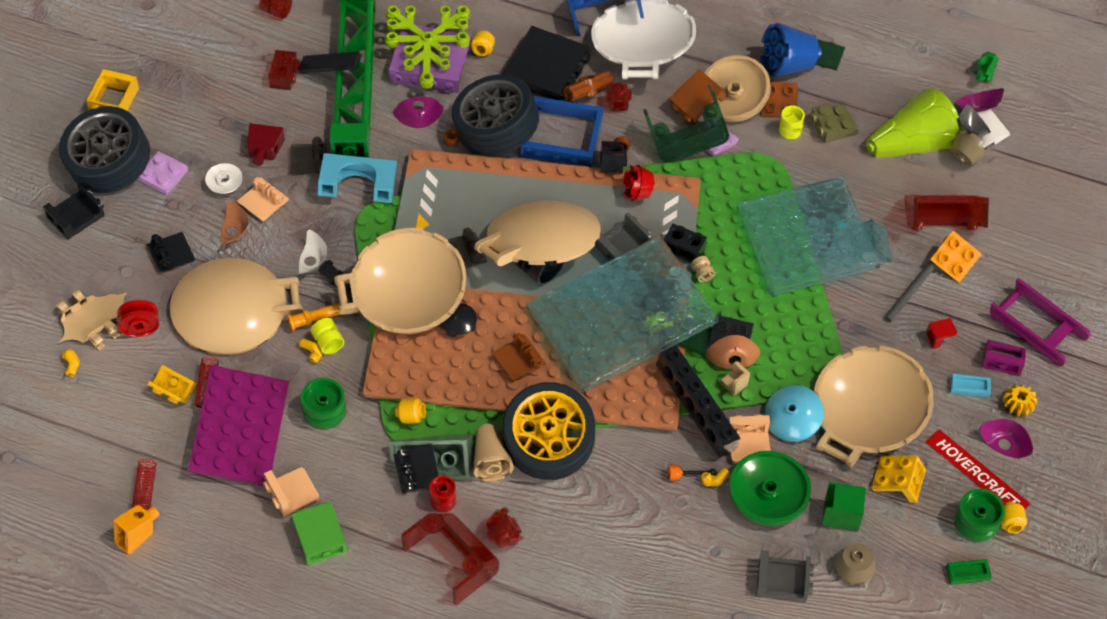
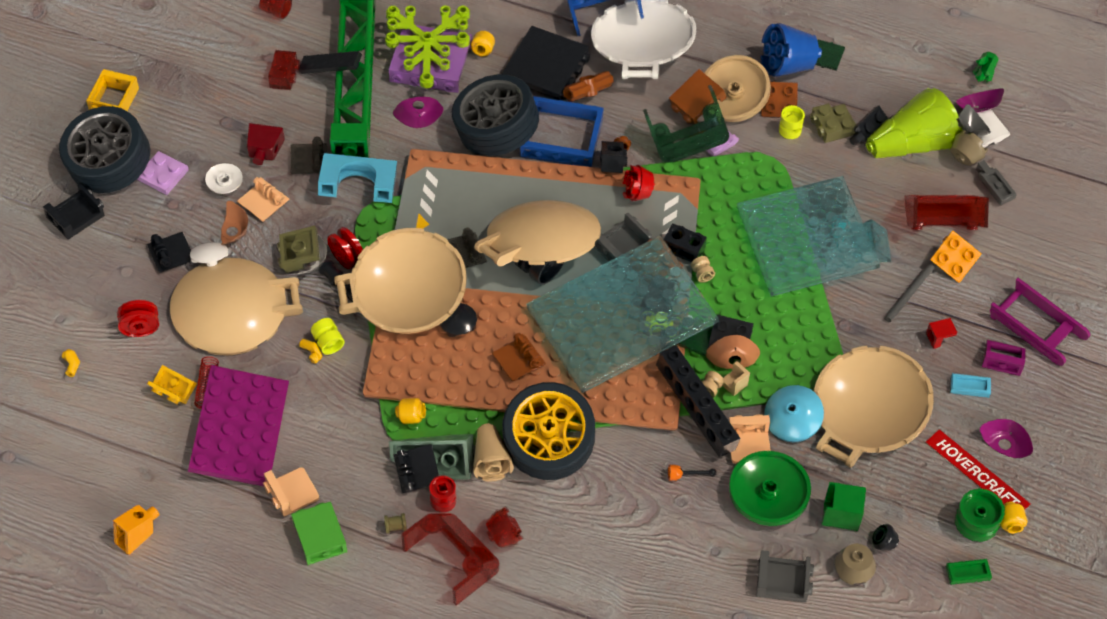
tan animal [56,289,127,350] -> none
red piece [132,459,157,509] -> none
light orange pin [287,303,340,331] -> none
green wheel [301,378,347,429] -> none
dark orange plate [443,129,460,146] -> none
clear red brick [606,83,632,111] -> none
yellow arm [701,468,730,487] -> none
yellow bracket [871,455,926,503] -> none
yellow gear [1003,383,1037,417] -> none
none -> white dish [190,242,228,267]
none -> olive plate [277,225,320,273]
none -> red wheel [327,227,363,269]
none -> olive bush [384,513,407,534]
none -> tan wheel [702,371,724,398]
none -> black hinge [849,105,889,145]
none -> black cone [872,524,899,551]
none -> dark grey hinge [976,160,1017,205]

